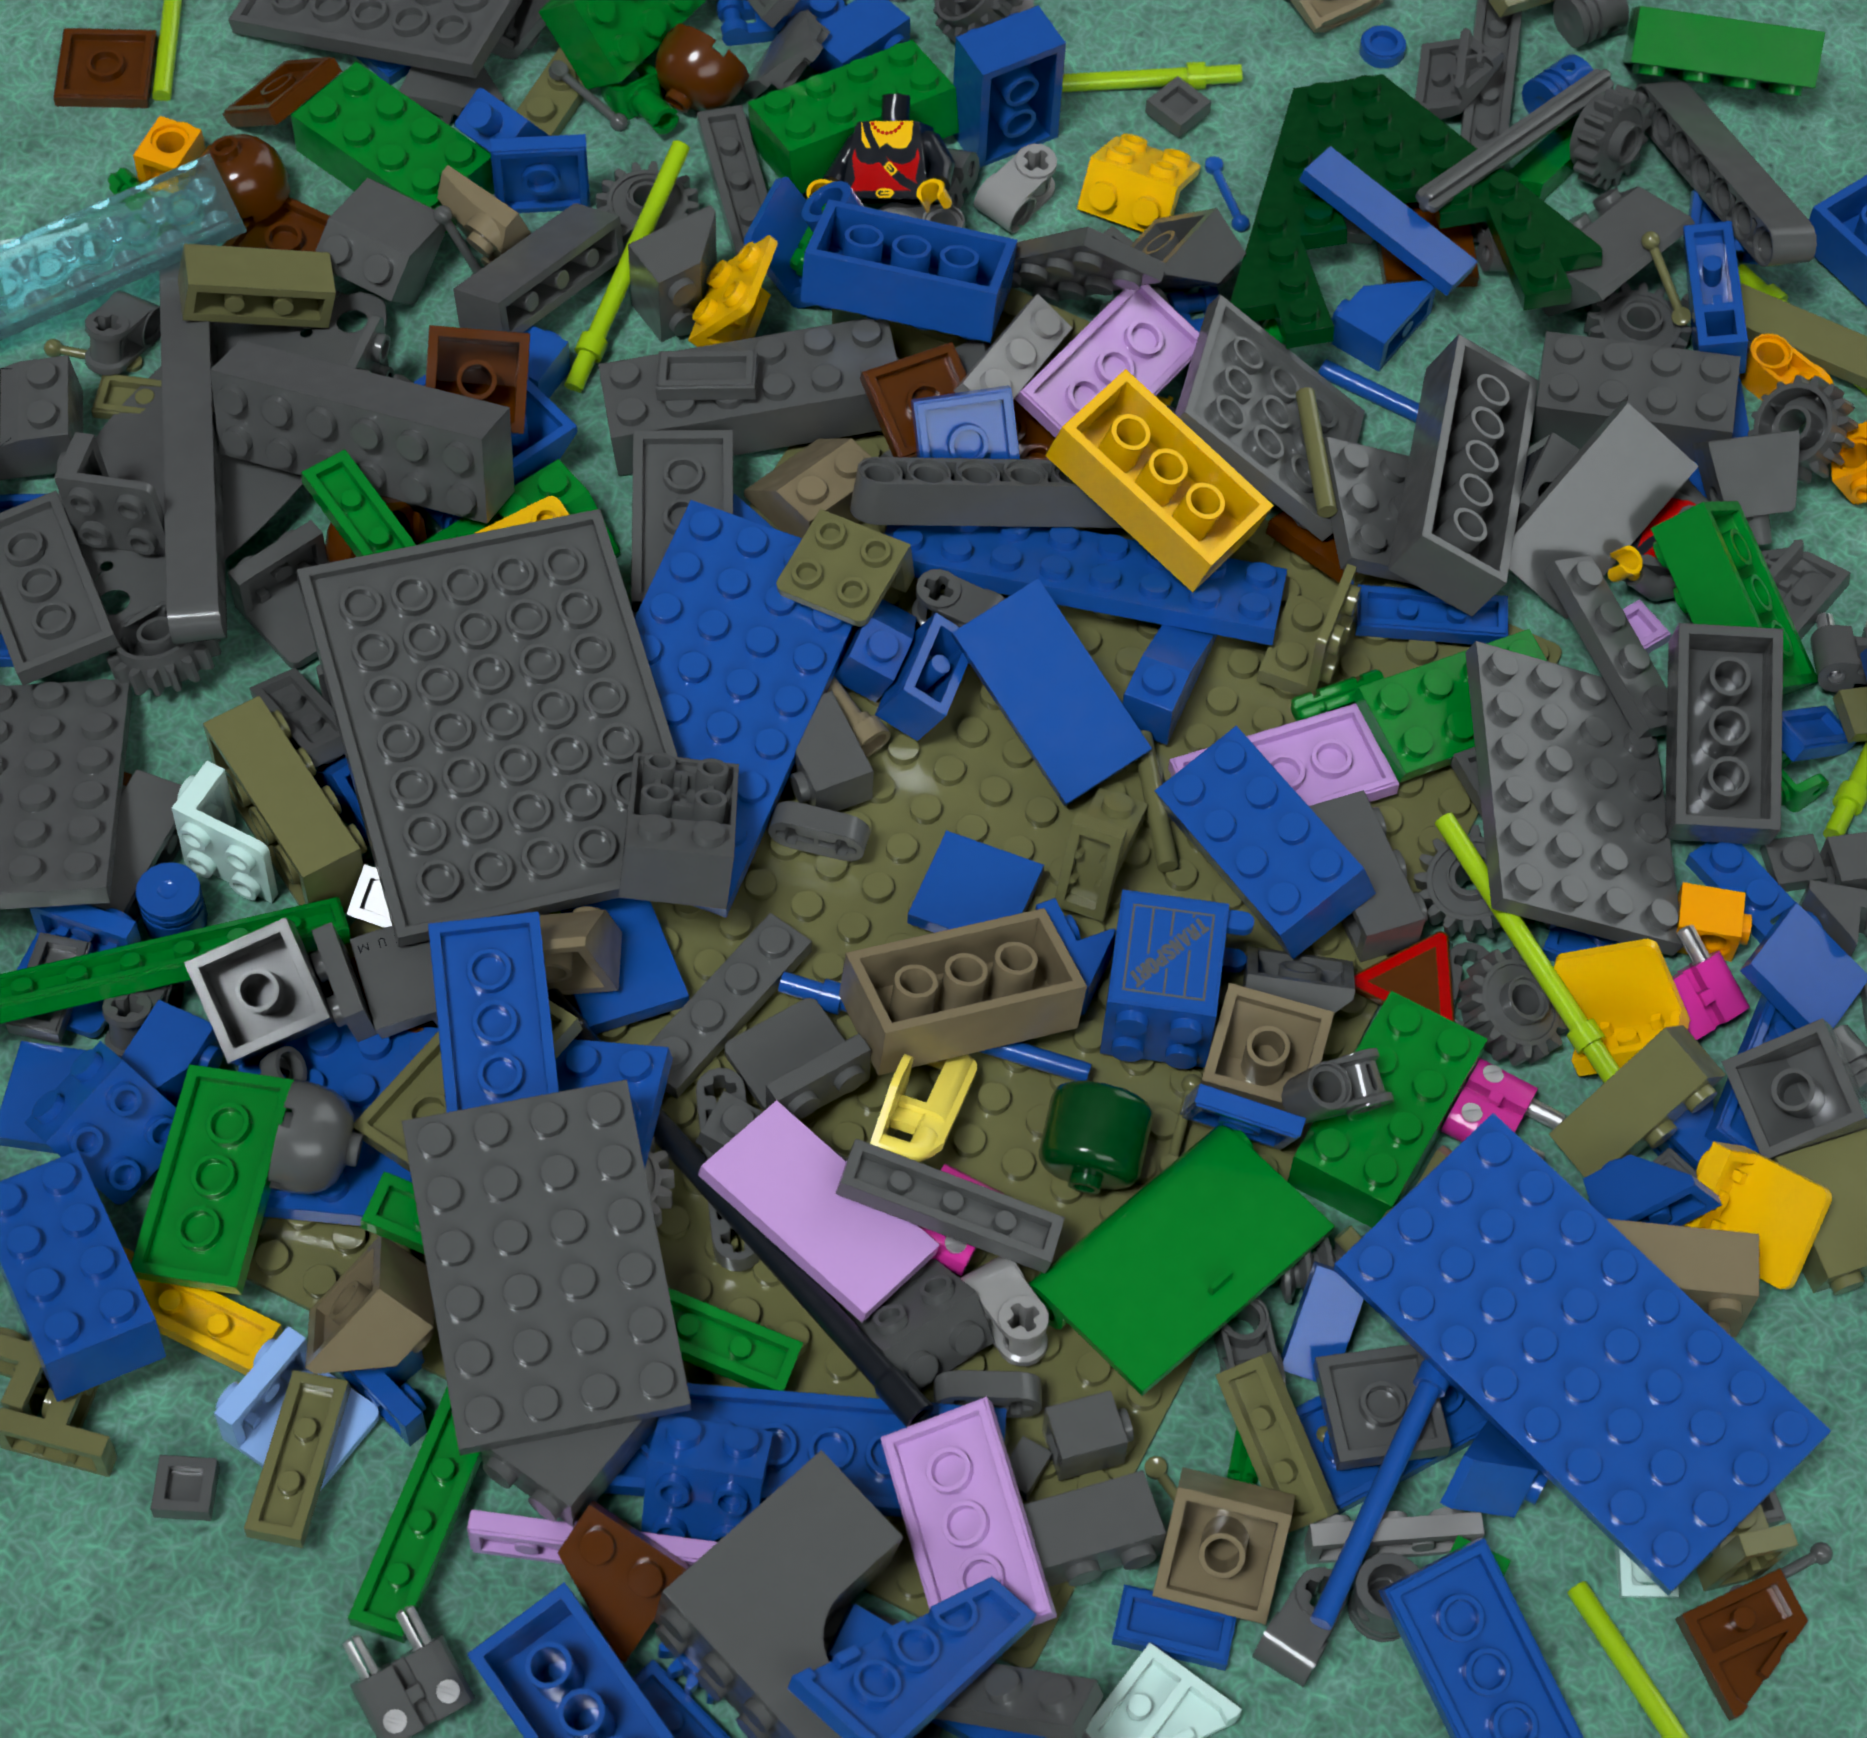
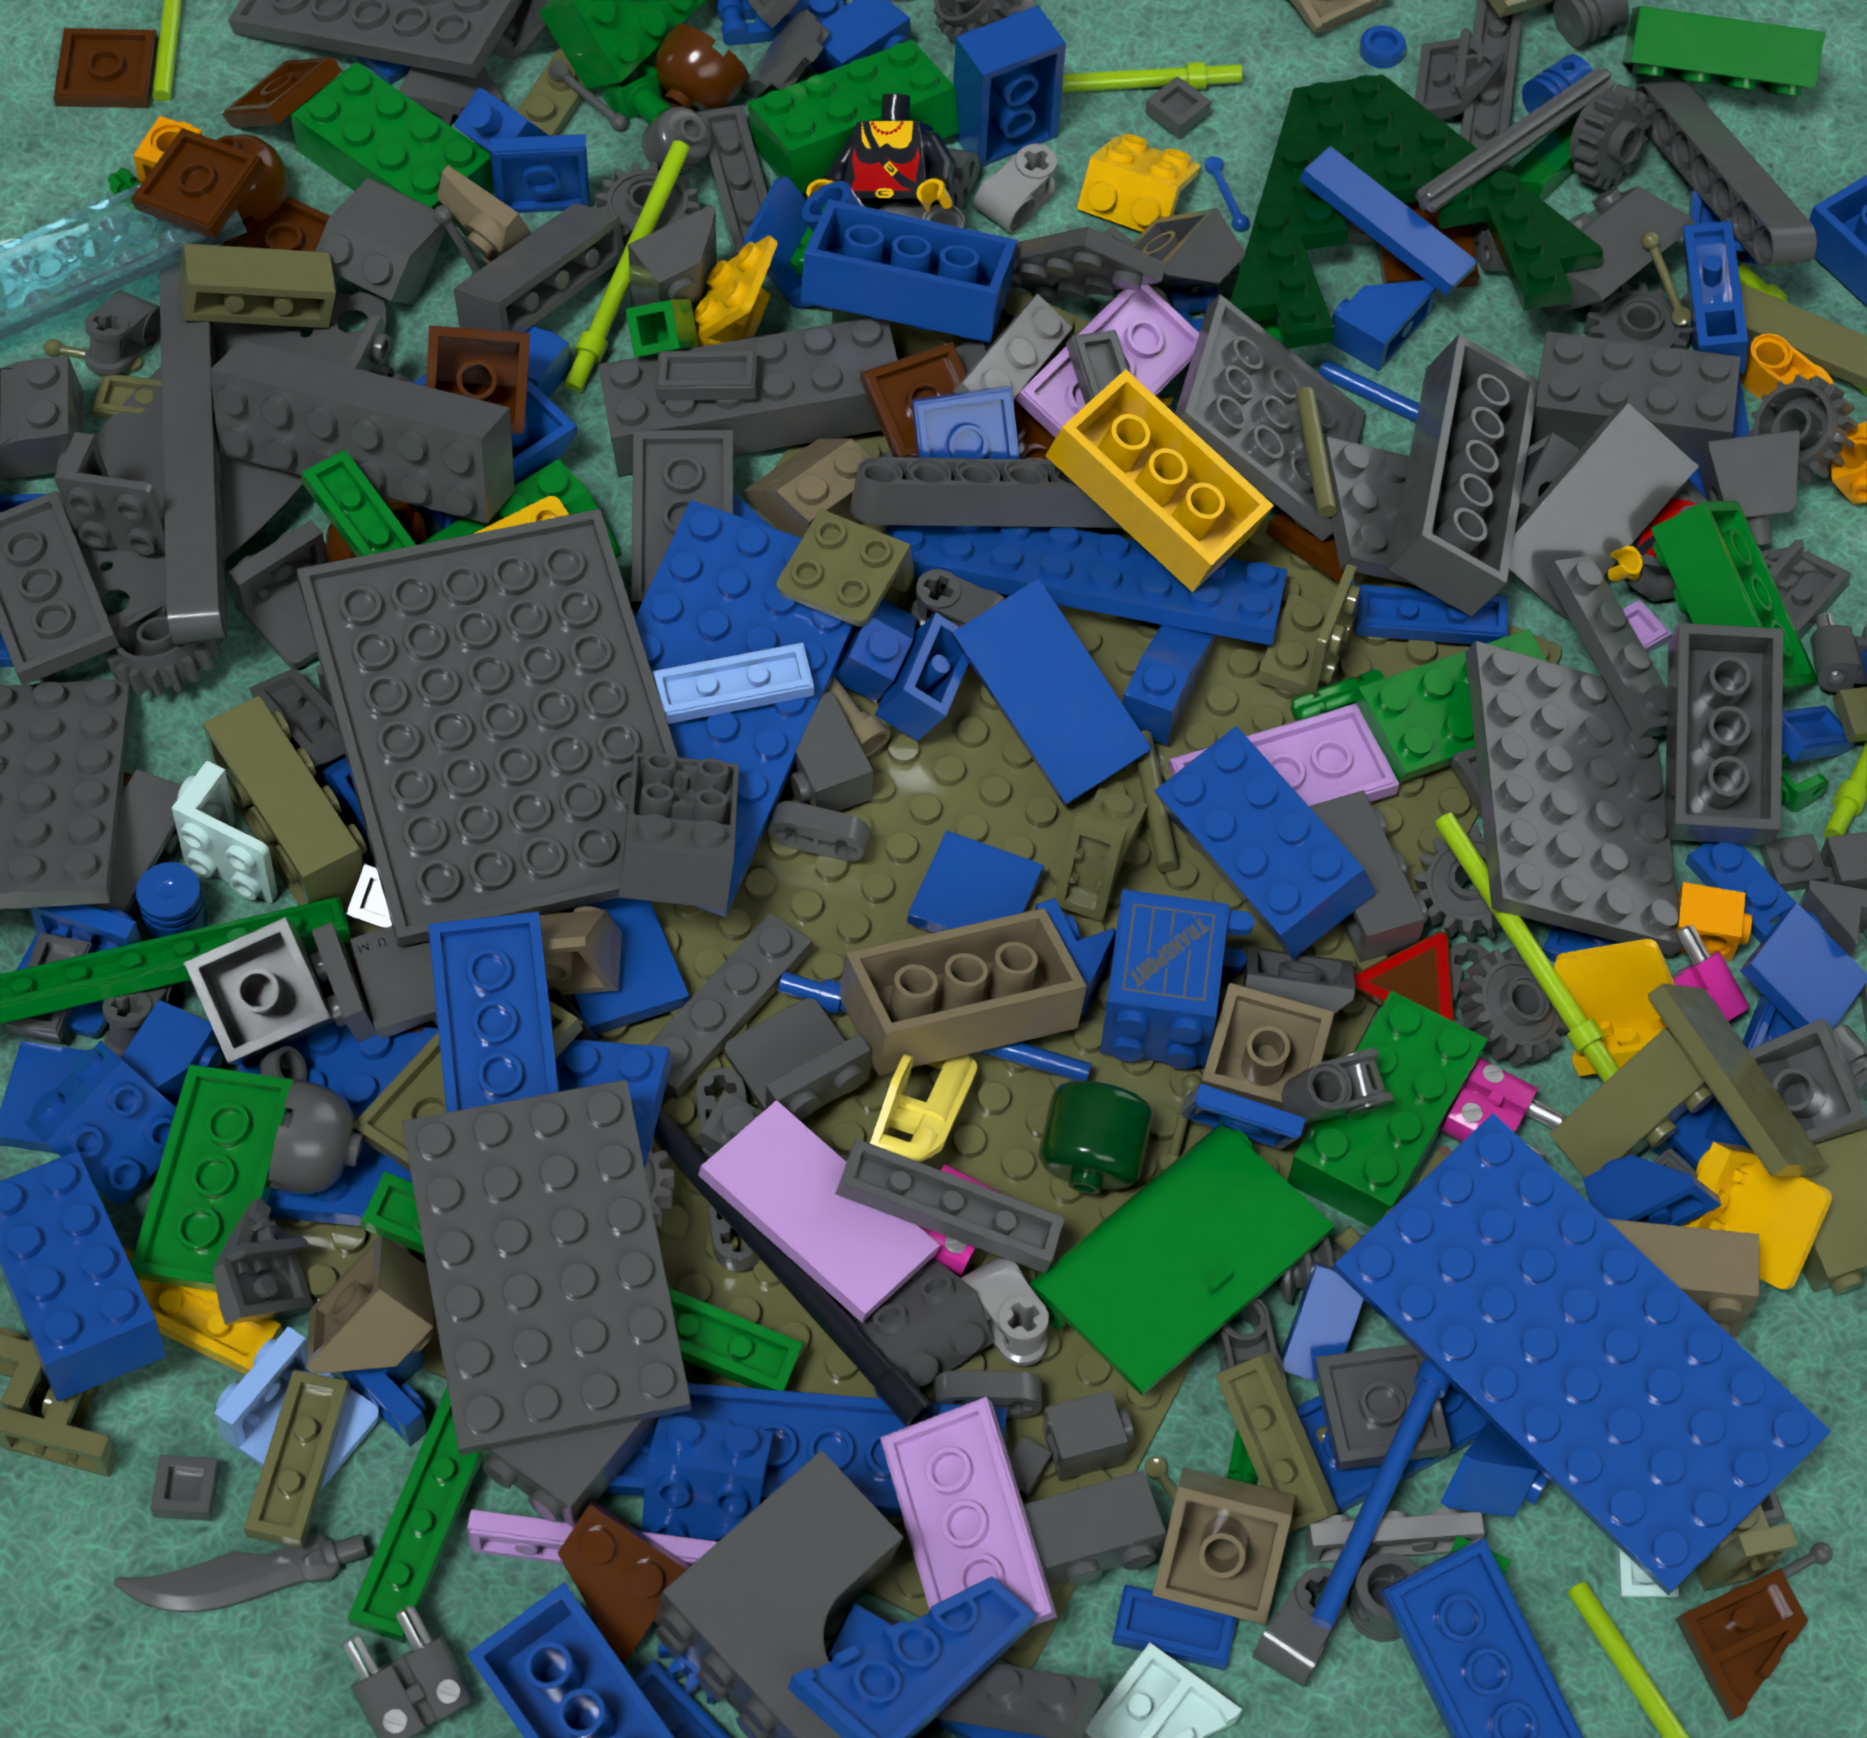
none -> dark grey sword [114,1533,368,1612]
none -> reddish brown tile [131,128,265,239]
none -> dark grey slope [213,1198,314,1325]
none -> green brick [626,299,699,357]
none -> dark grey head [642,107,711,175]
none -> light blue tile [651,642,814,724]
none -> dark grey tile [1066,330,1129,405]
none -> olive tile [1648,983,1828,1176]

